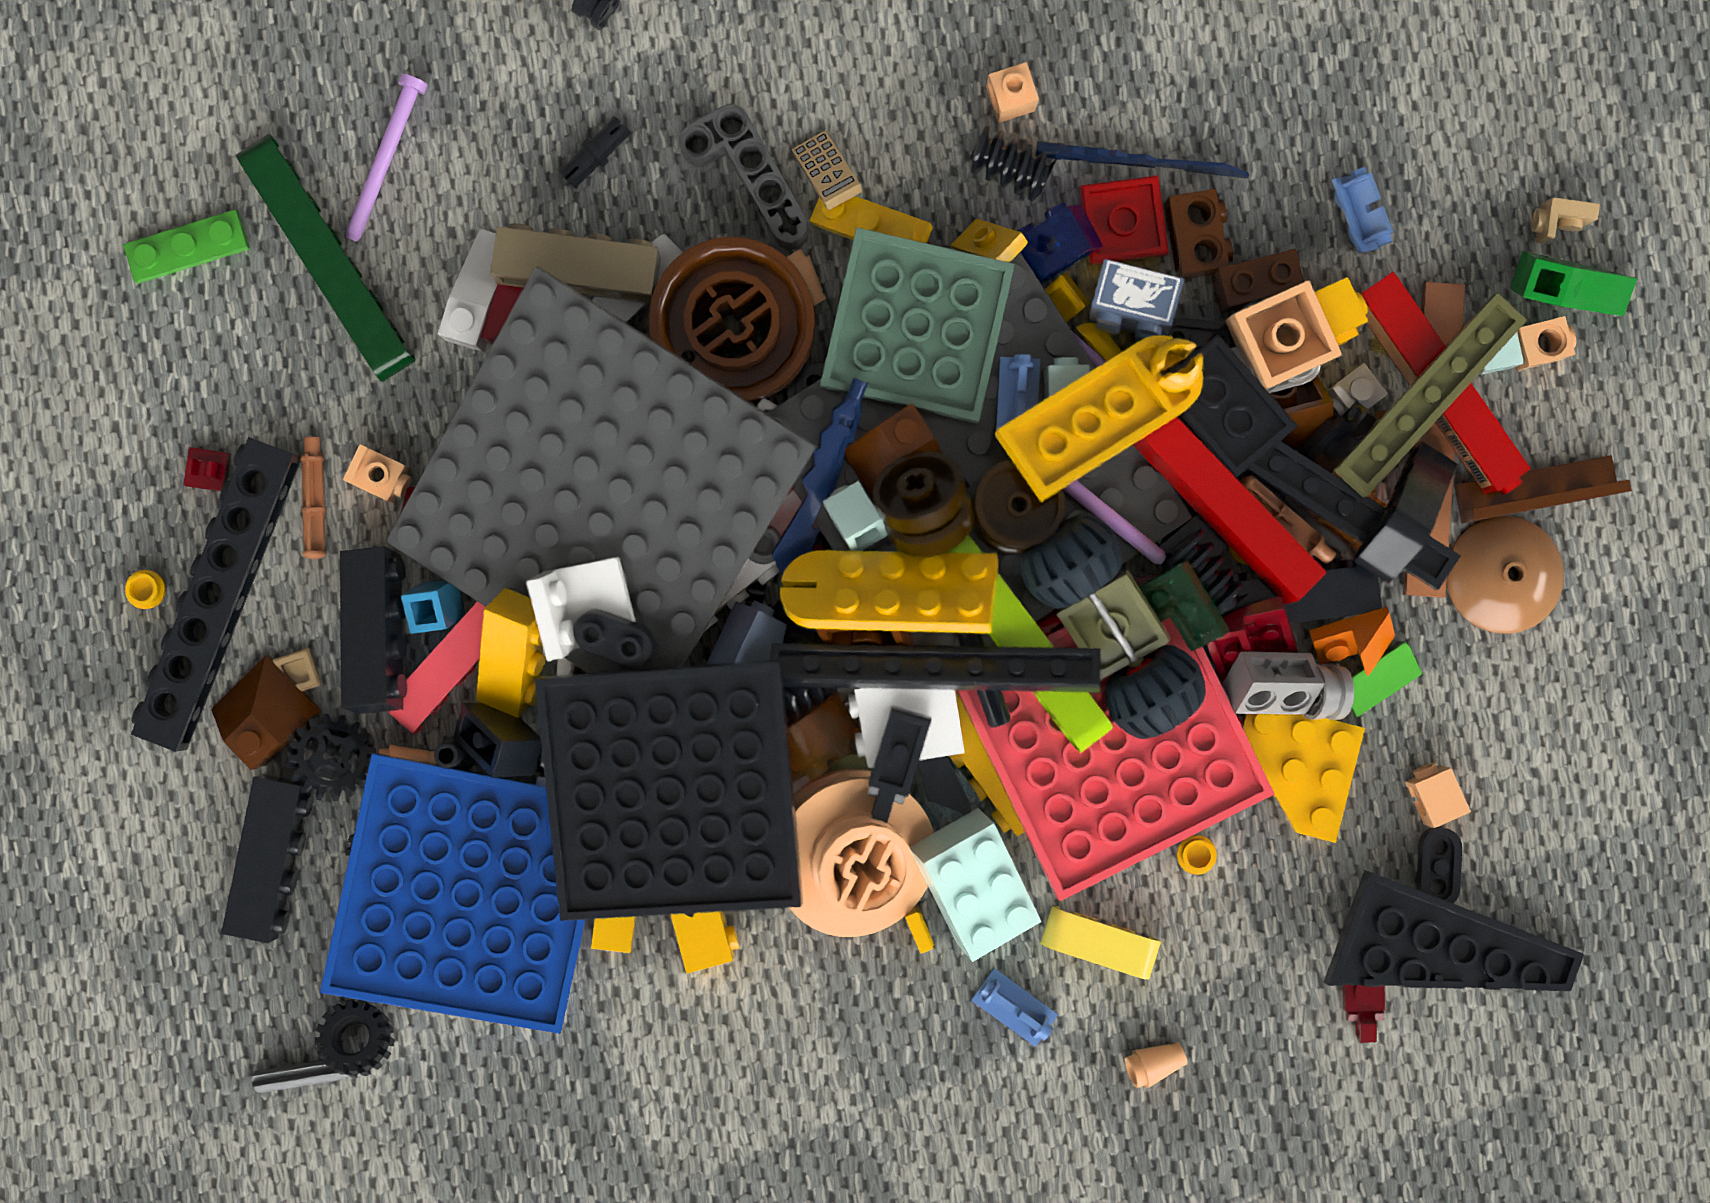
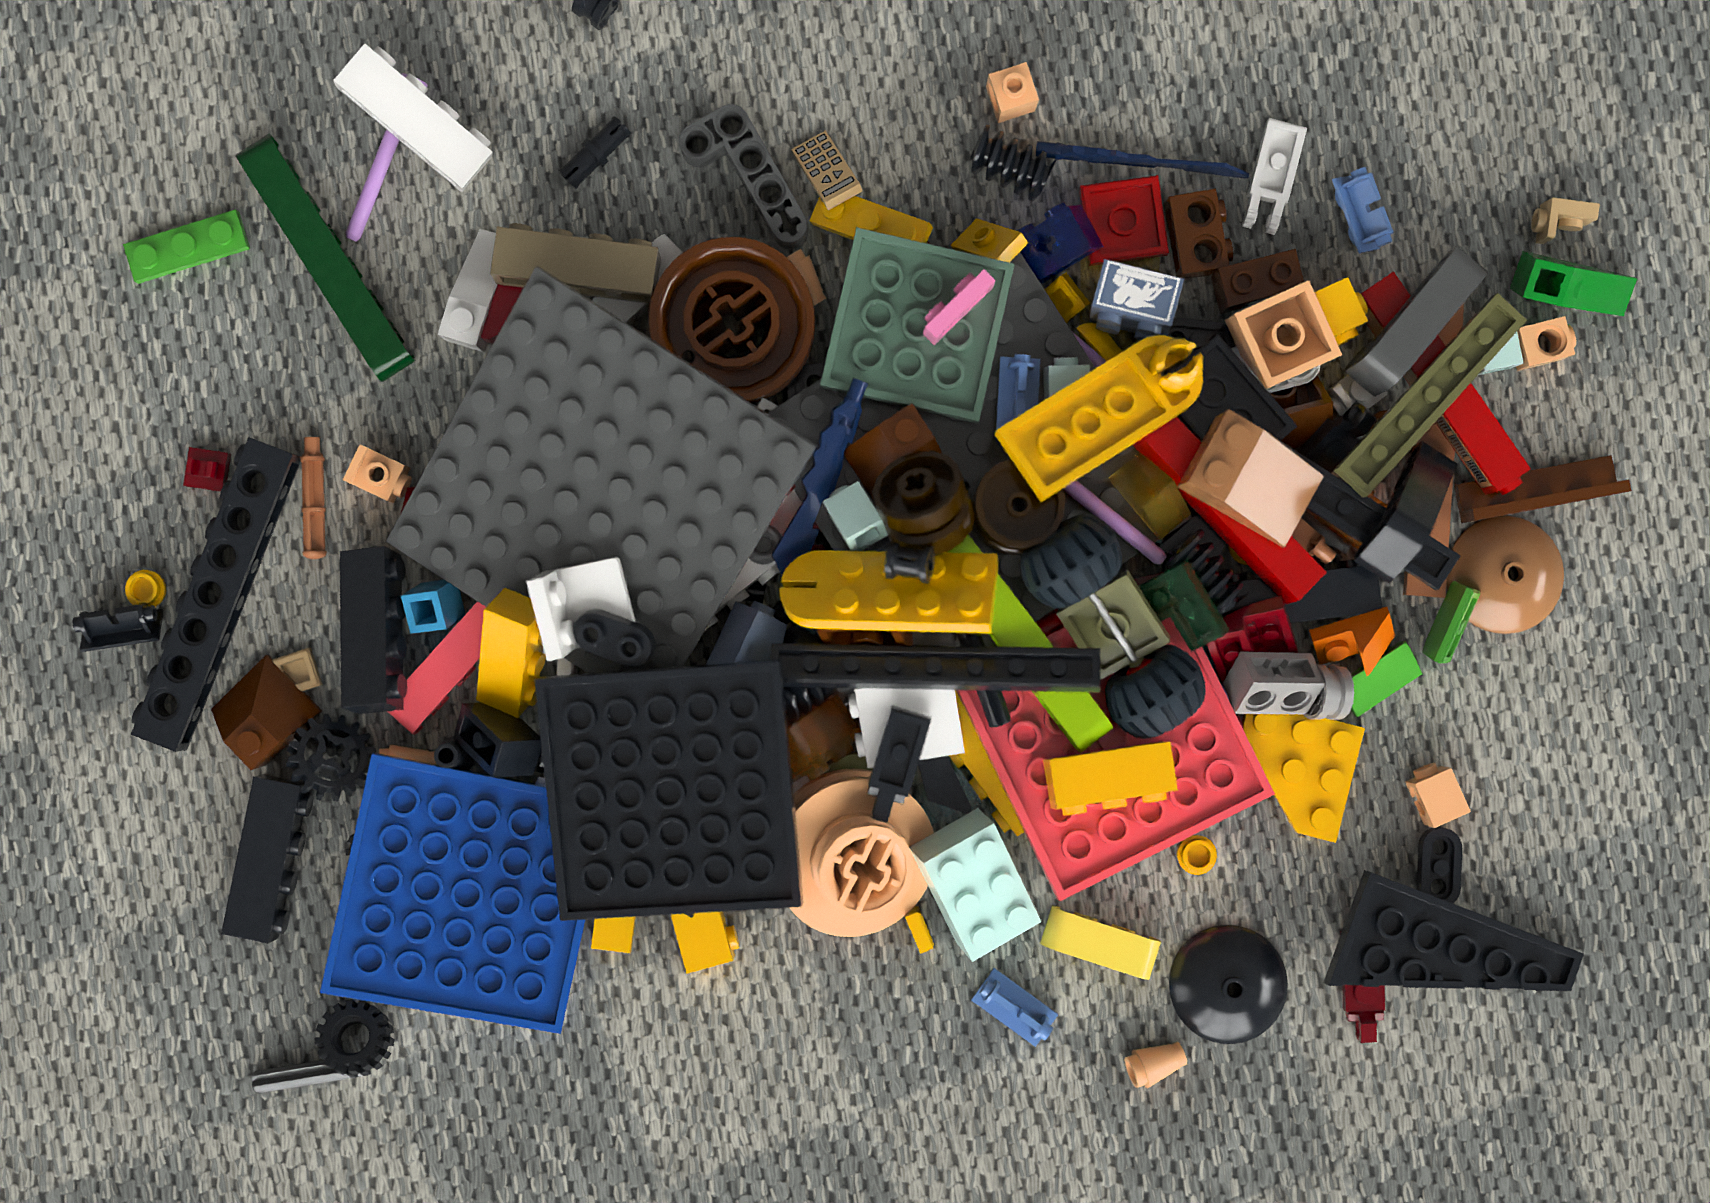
none -> black hinge [72,602,163,652]
none -> white brick [334,43,493,192]
none -> black bush [885,541,935,583]
none -> bright pink plate [923,269,996,345]
none -> yellow brick [1043,741,1178,816]
none -> clear yellow slope [1108,452,1191,540]
none -> black dish [1169,925,1288,1044]
none -> slope [1177,409,1324,547]
none -> white hinge [1242,118,1307,235]
none -> dark grey beam [1344,245,1487,397]
none -> bright green slope [1422,581,1481,663]

